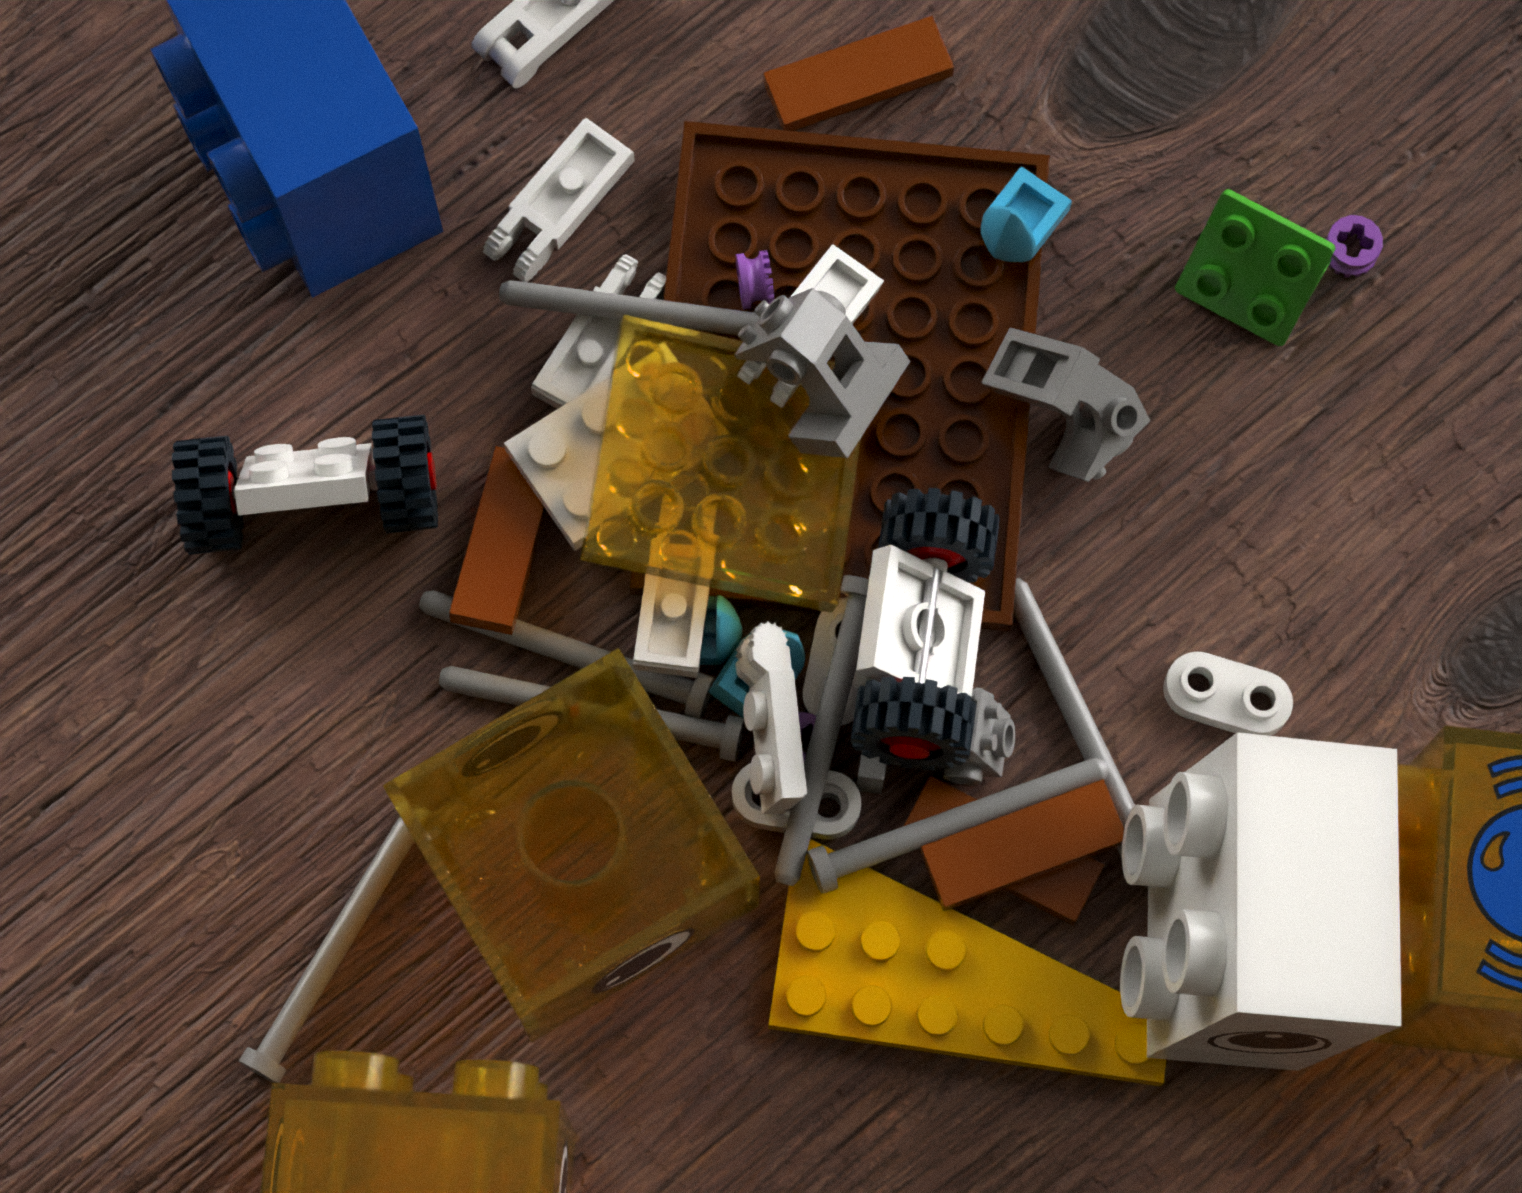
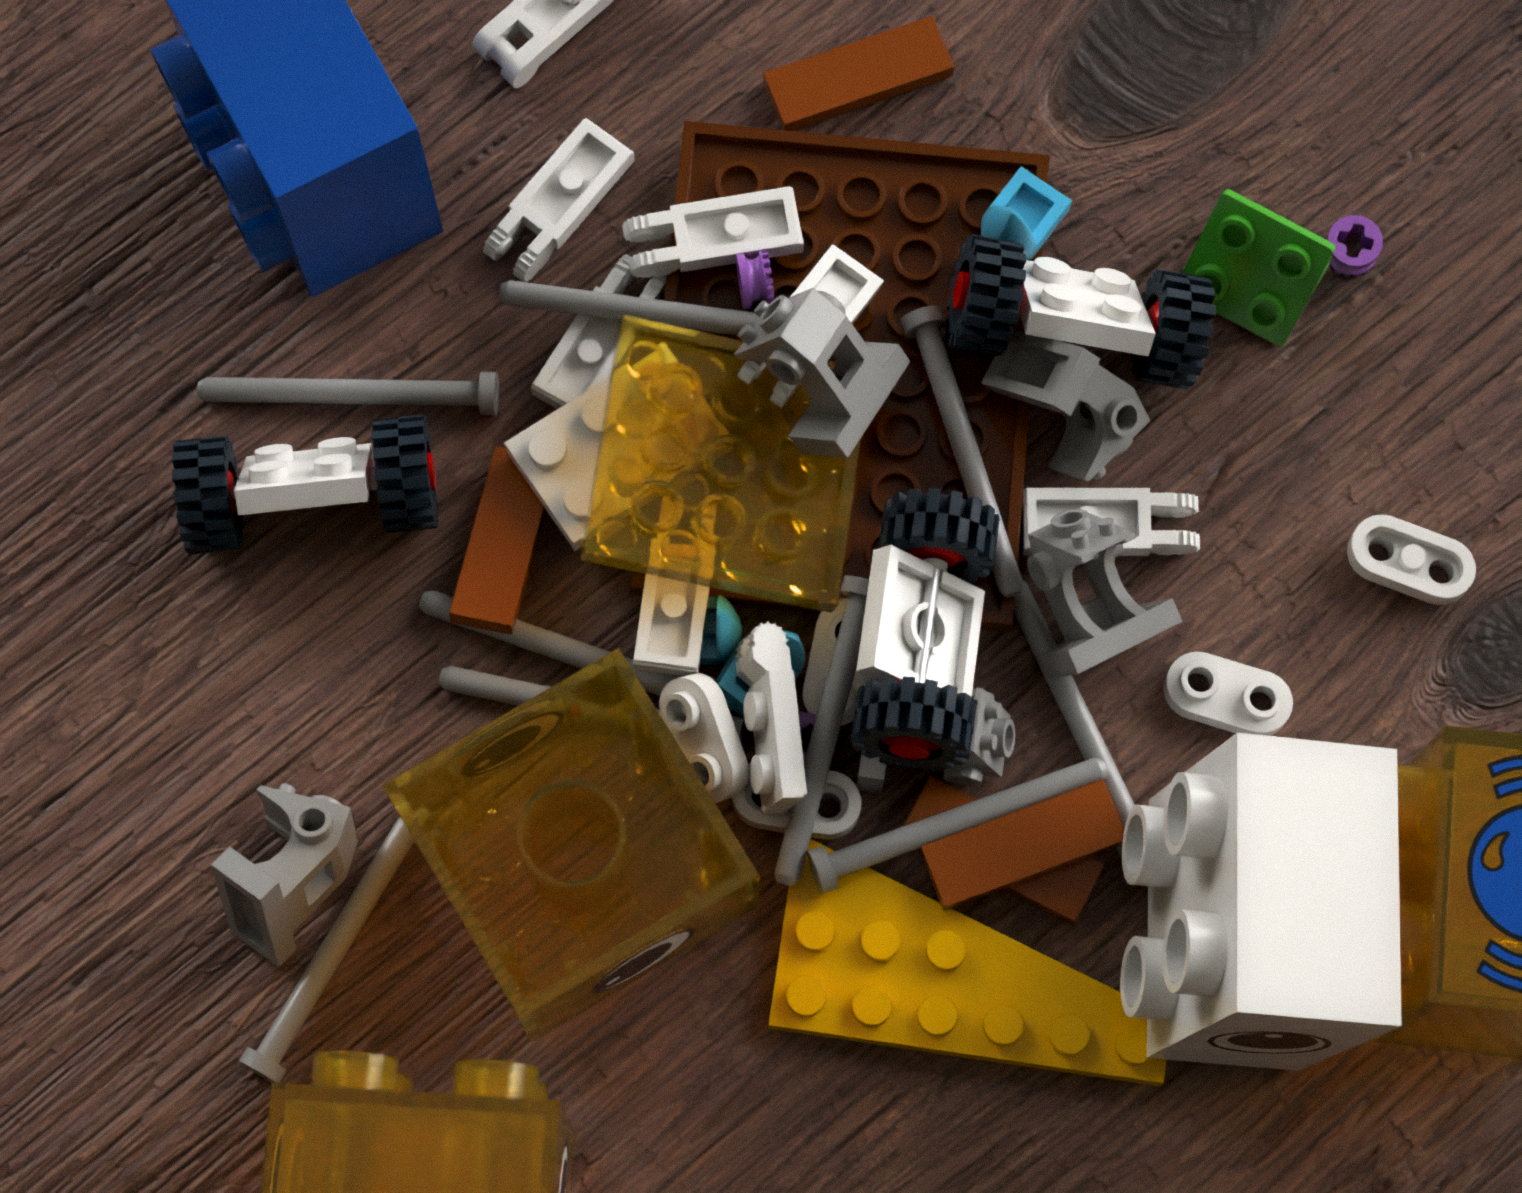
none -> light grey bar [197,372,499,416]
none -> light grey tile [211,783,358,967]
none -> white hinge [622,186,804,278]
none -> white plate [659,673,749,804]
none -> light grey bar [900,305,1023,598]
none -> plate [945,234,1216,389]
none -> white hinge [1022,488,1200,556]
none -> light grey tile [1027,509,1183,678]
none -> white plate [1347,515,1476,605]

